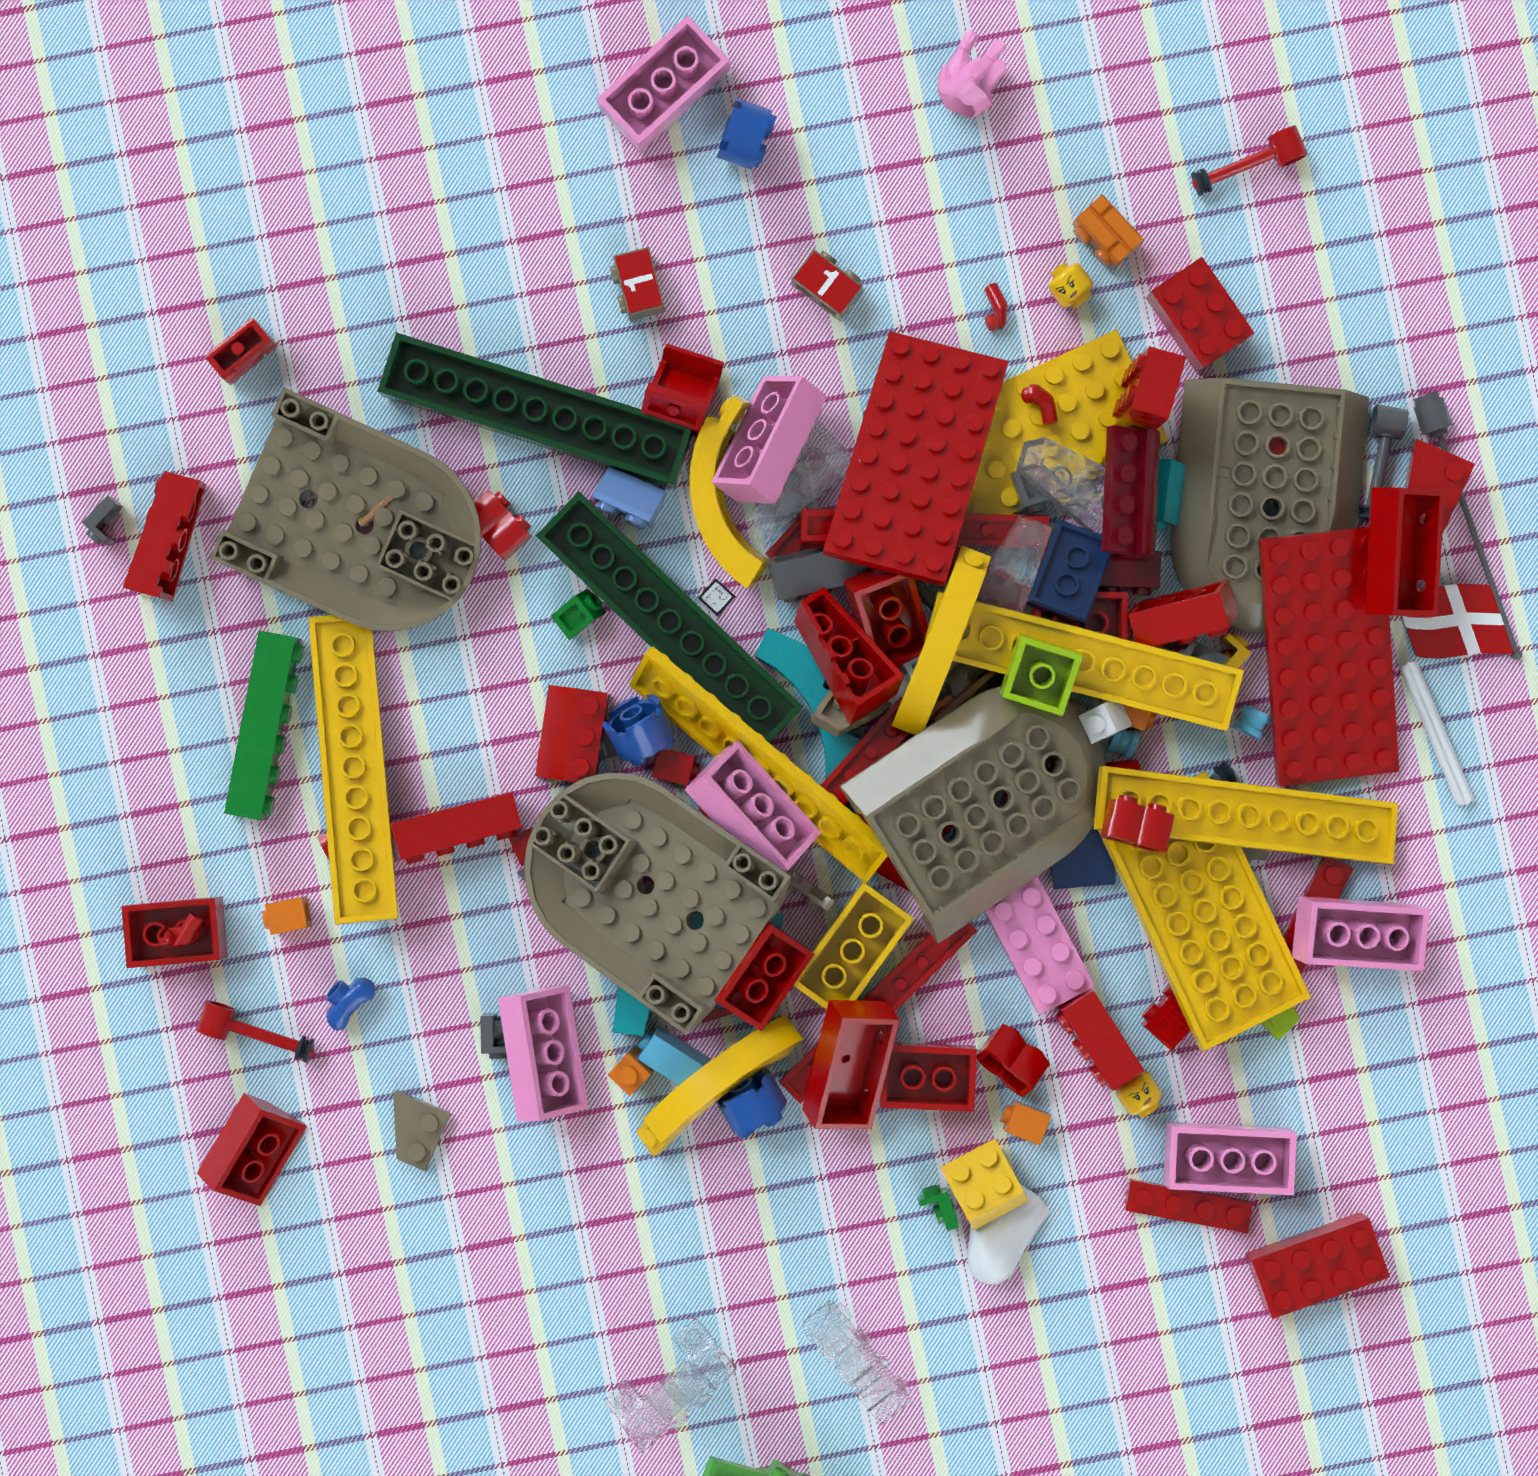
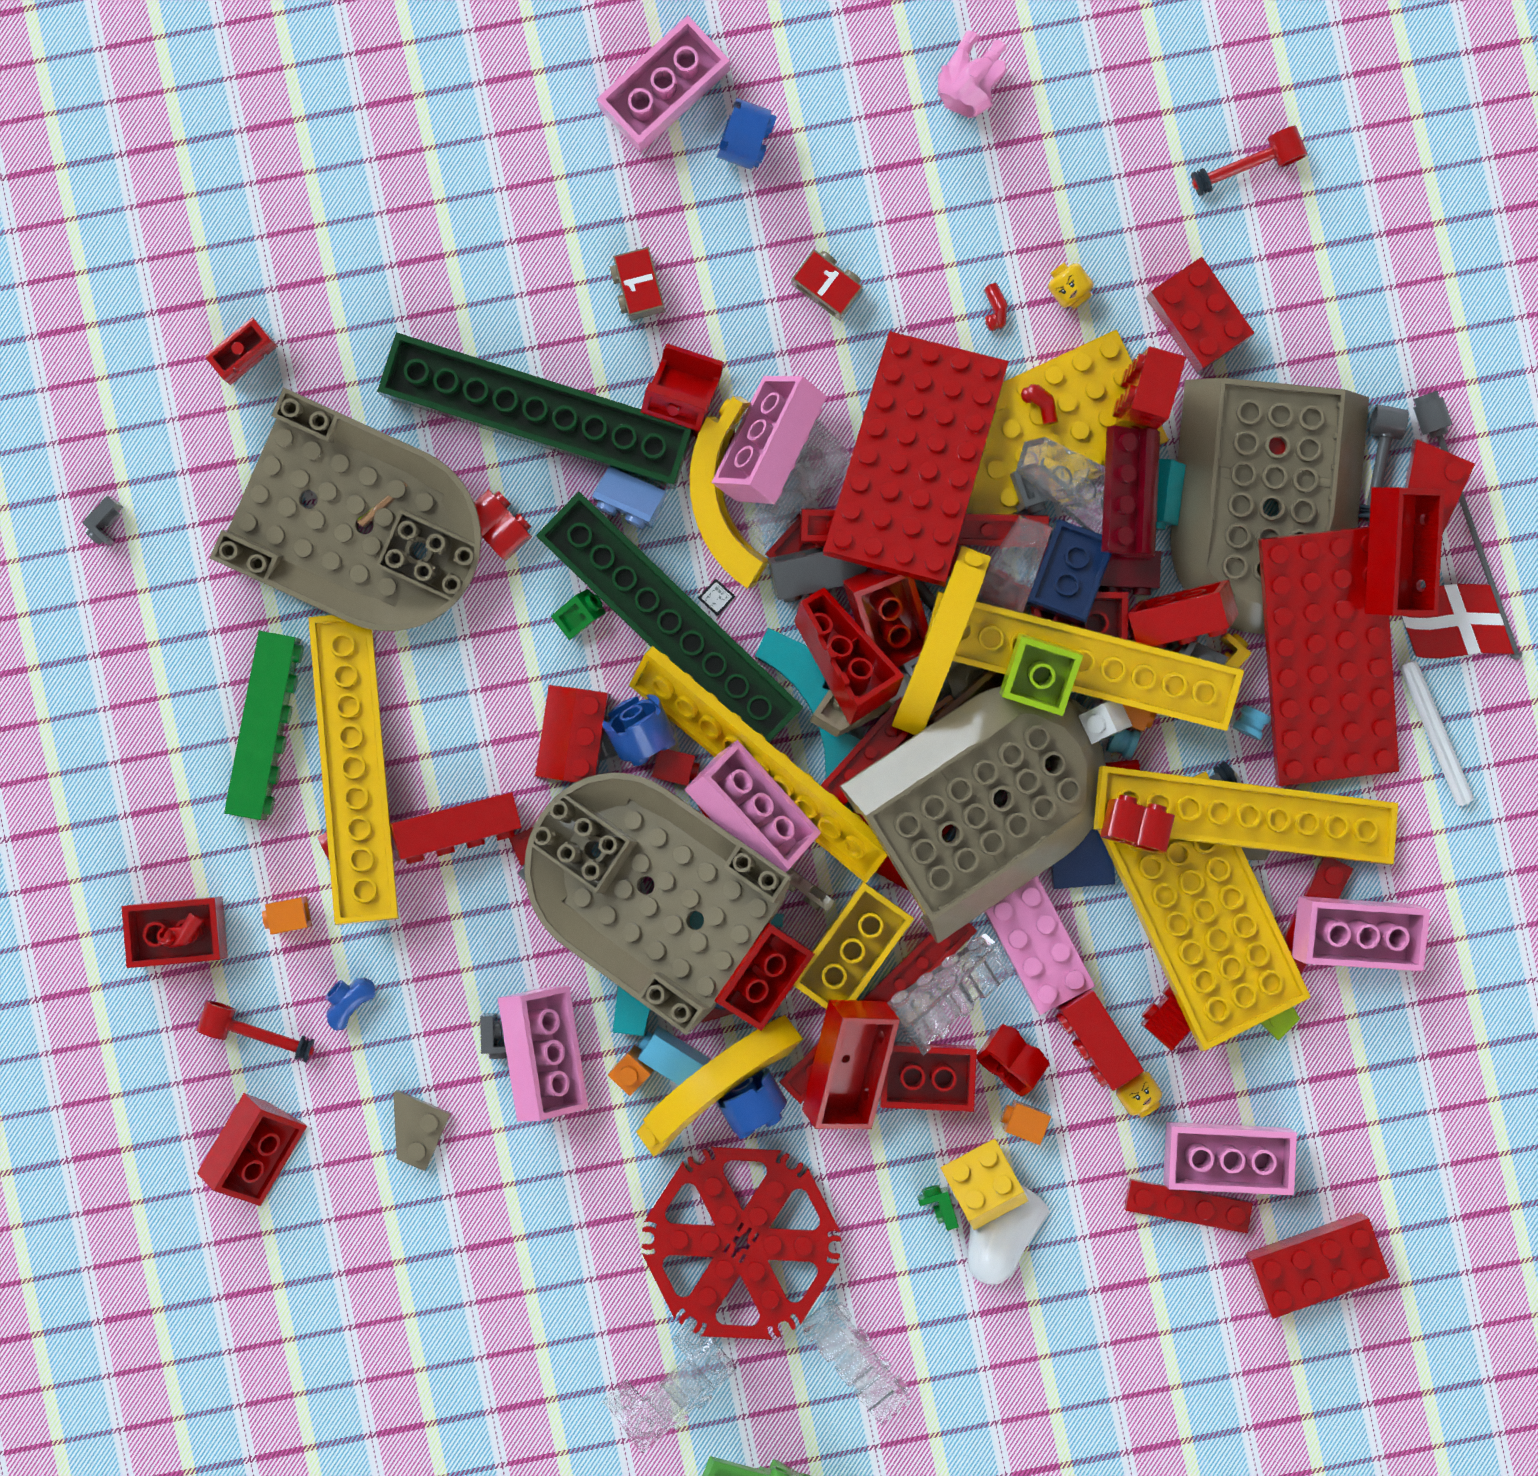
red wedge [123,471,207,602] -> none
orange brick [1072,194,1144,269] -> none
none -> red plate [641,1147,841,1340]
none -> clear wedge [887,933,1014,1056]

